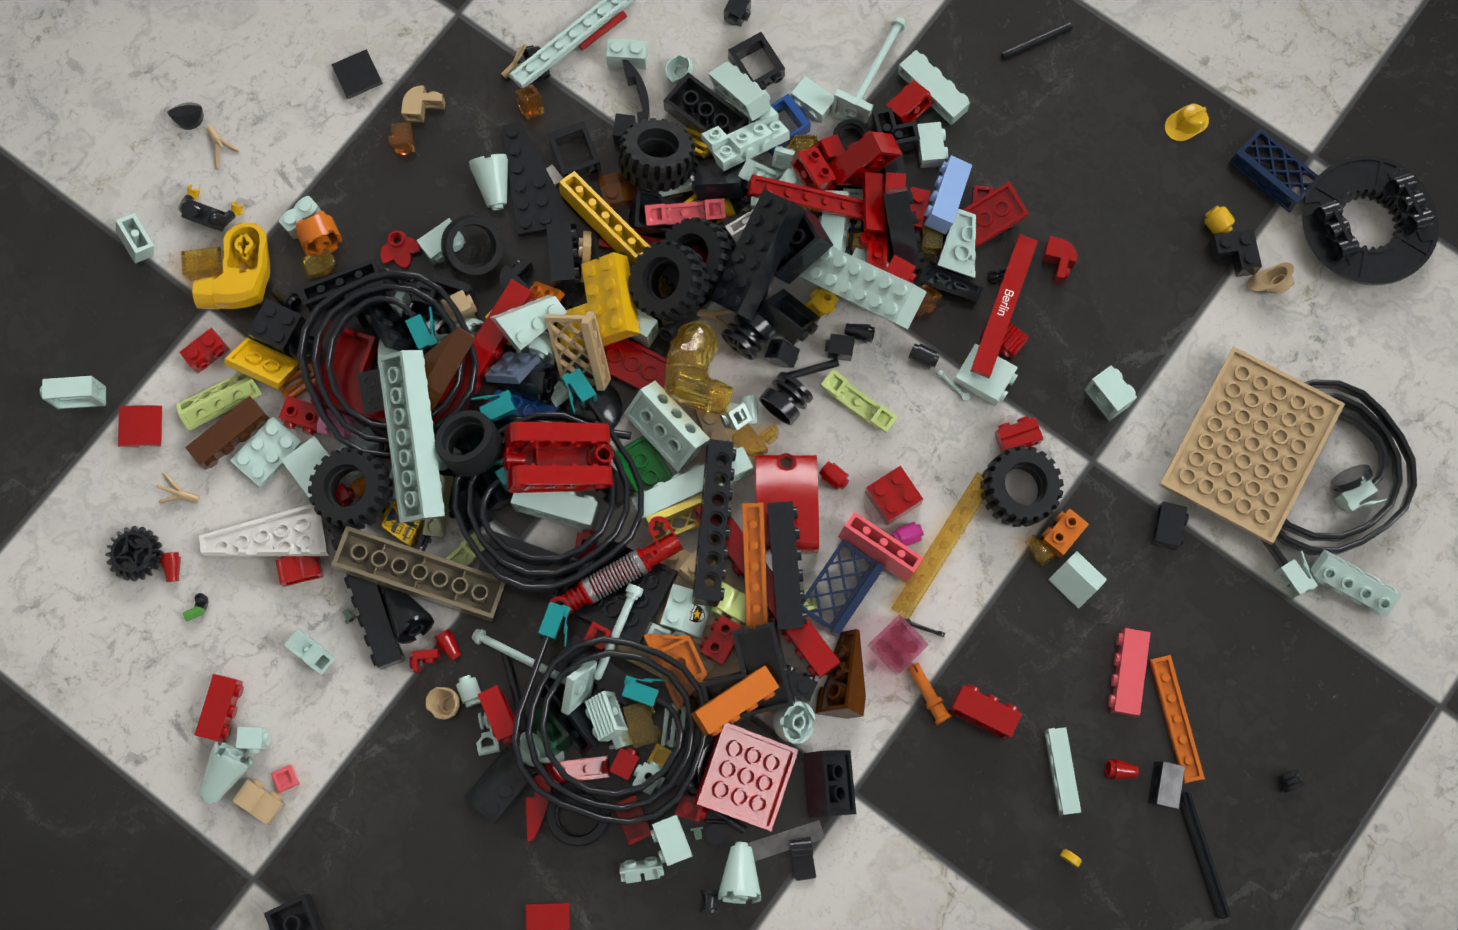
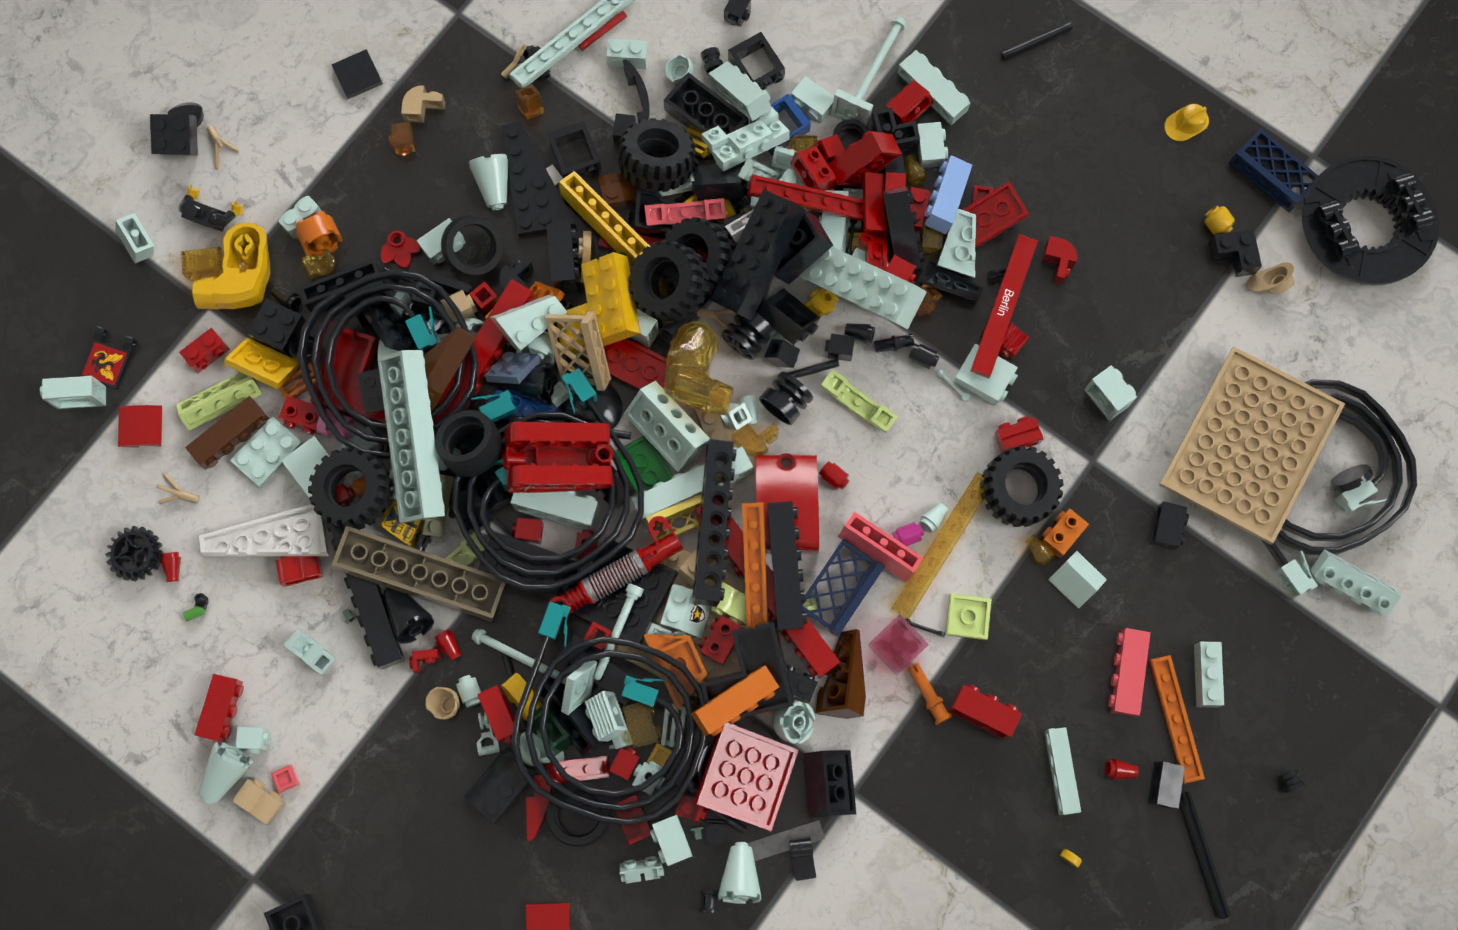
red brick [865,465,923,526] -> none
none -> flag [79,326,137,389]
none -> black brick [150,114,198,155]
none -> red brick [469,282,499,315]
none -> yellow slope [501,673,542,720]
none -> red brick [512,518,544,544]
none -> black wheel [701,47,723,74]
none -> black axle [874,334,914,353]
none -> clear yellow cone [904,155,927,186]
none -> light aqua cone [919,503,948,533]
none -> yellowish green tile [945,593,992,641]
none -> light aqua brick [1194,642,1224,708]

